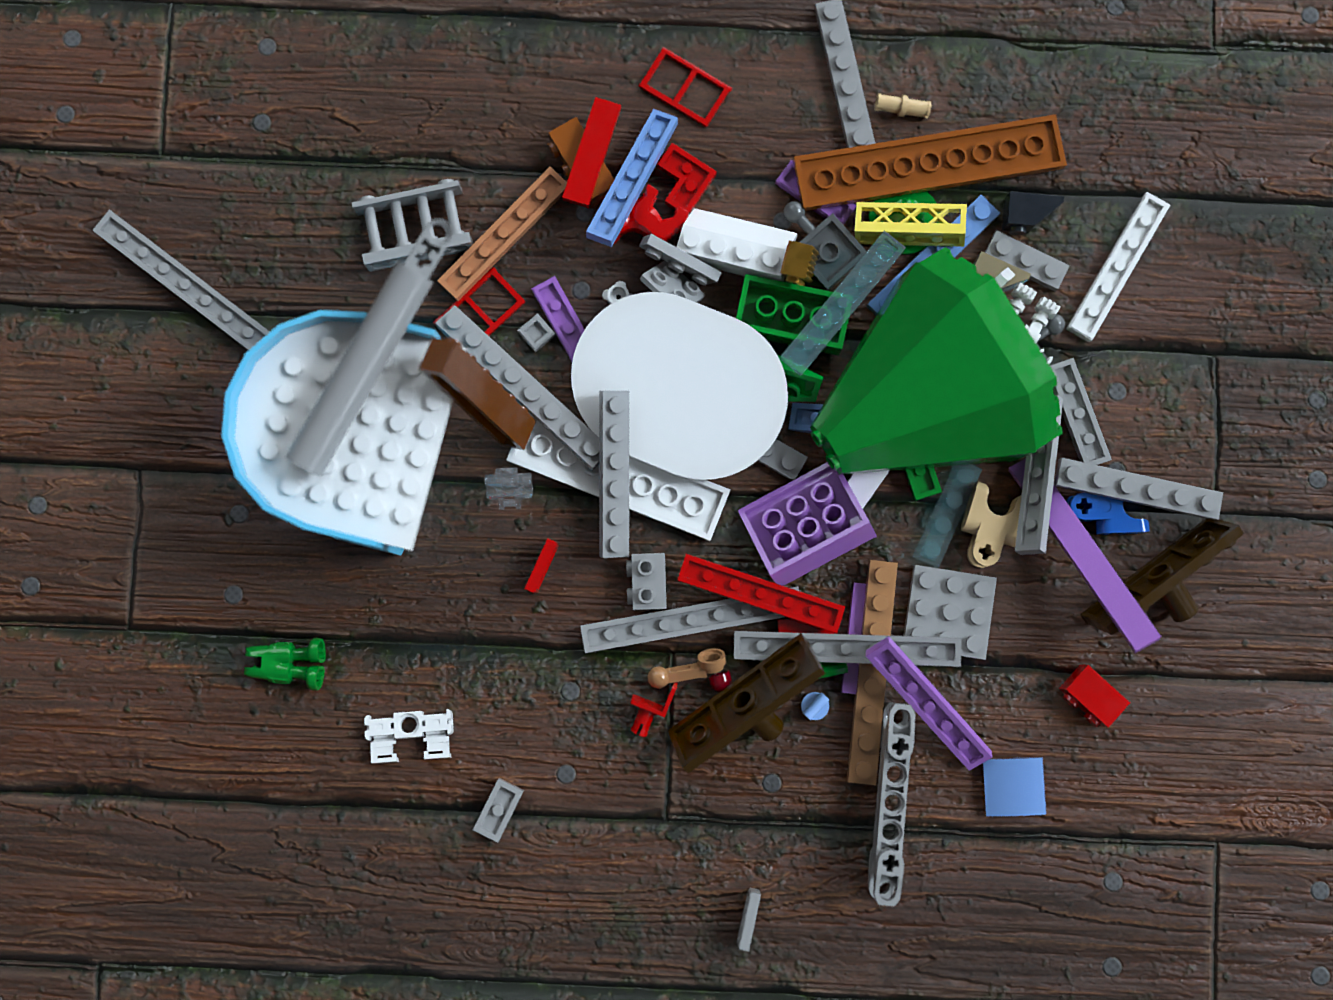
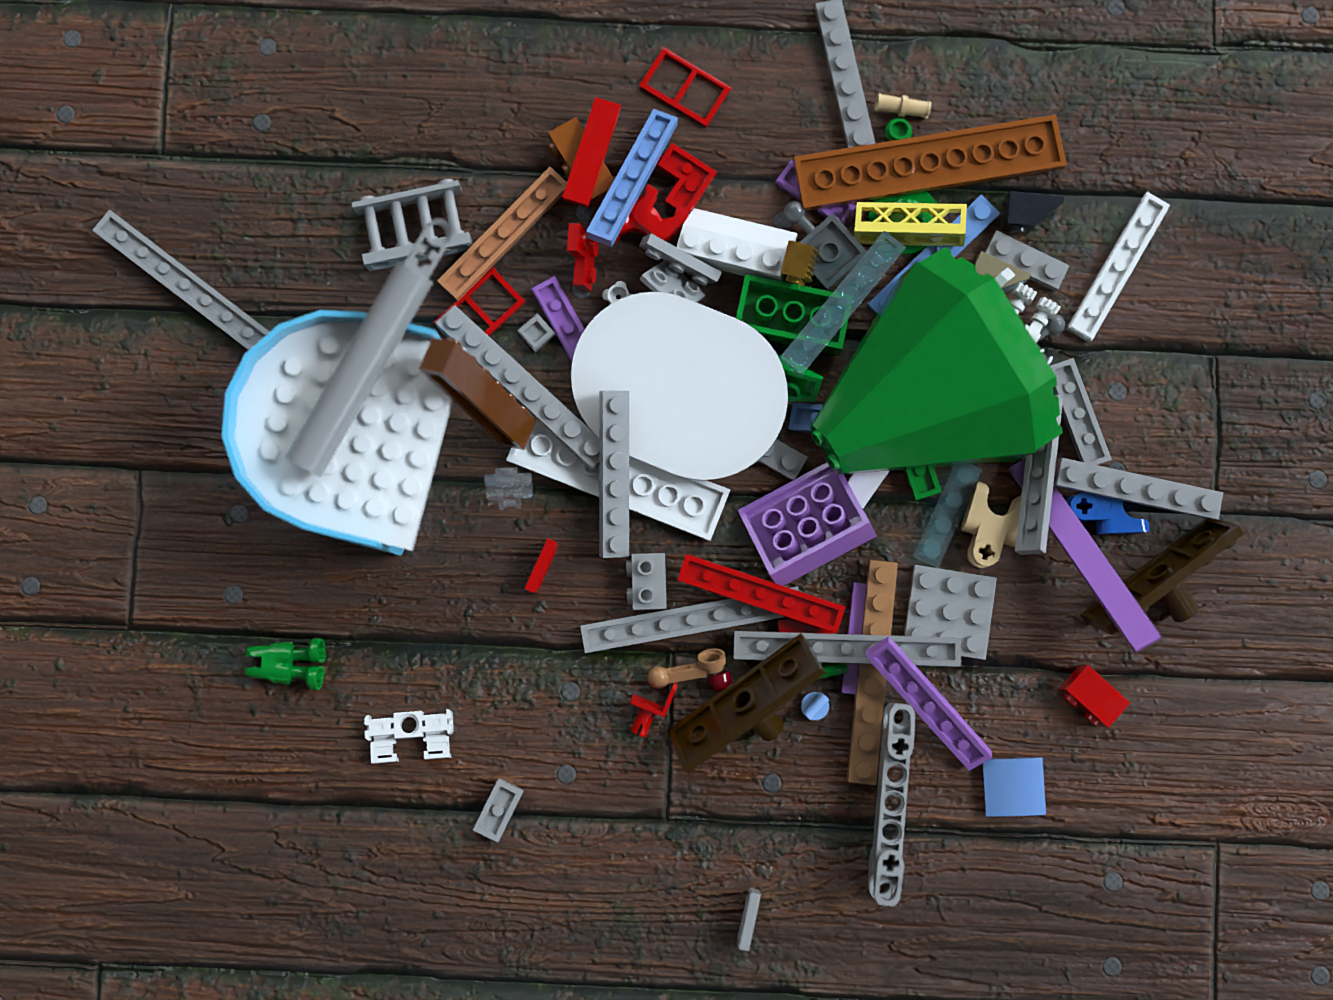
none -> red plate [567,223,599,292]
none -> green plate [885,118,912,141]

